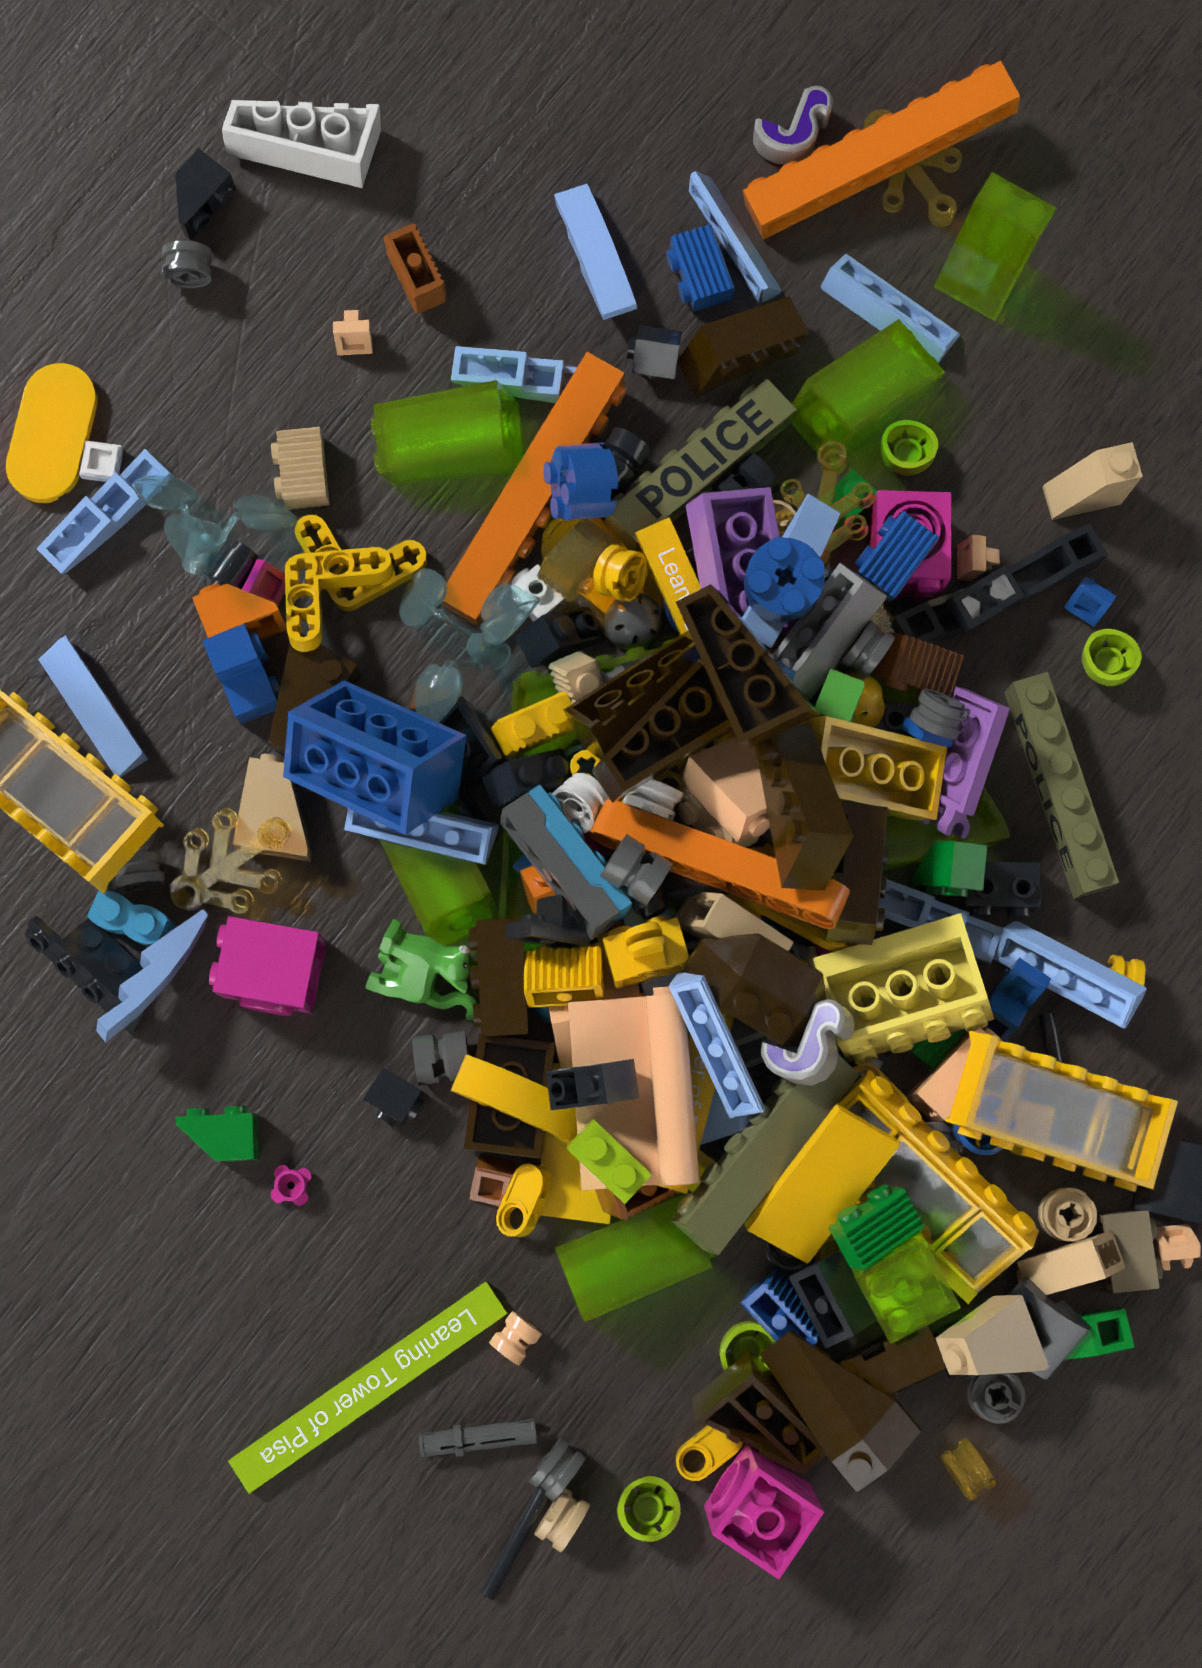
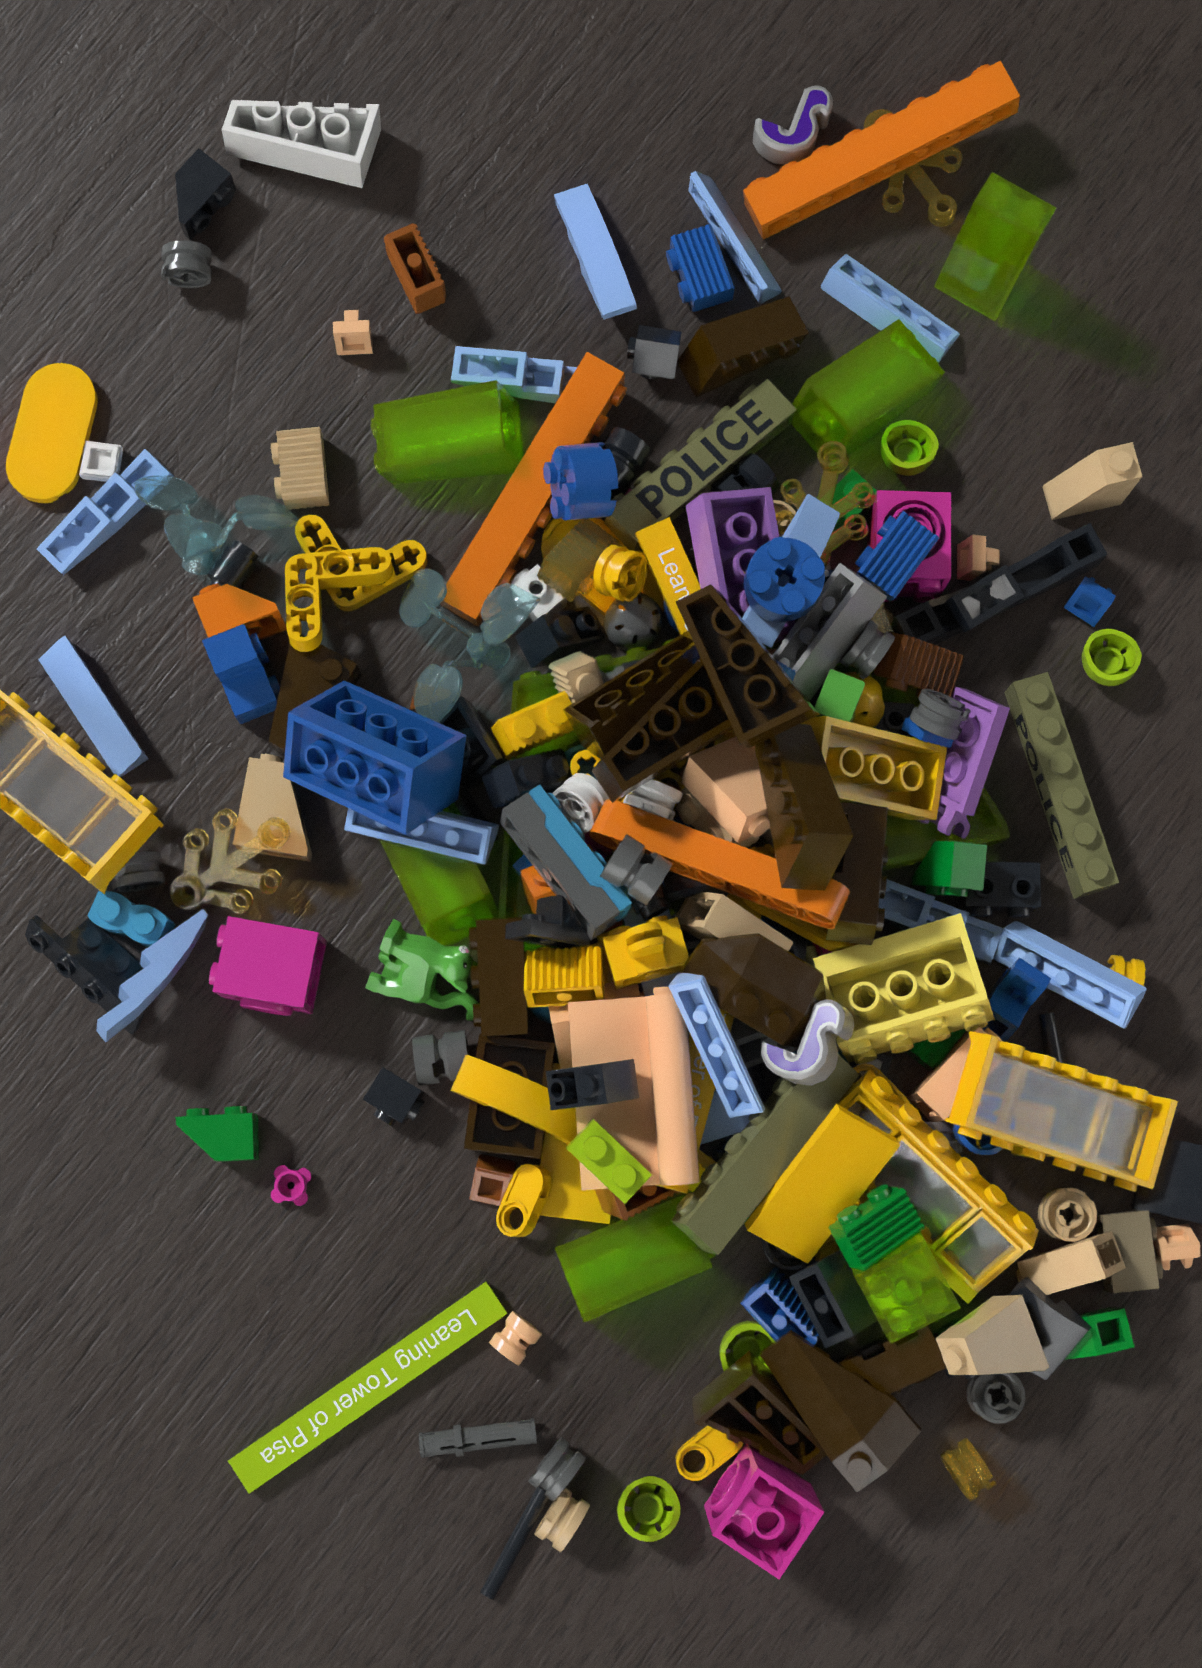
plate [242,559,285,607] -> none

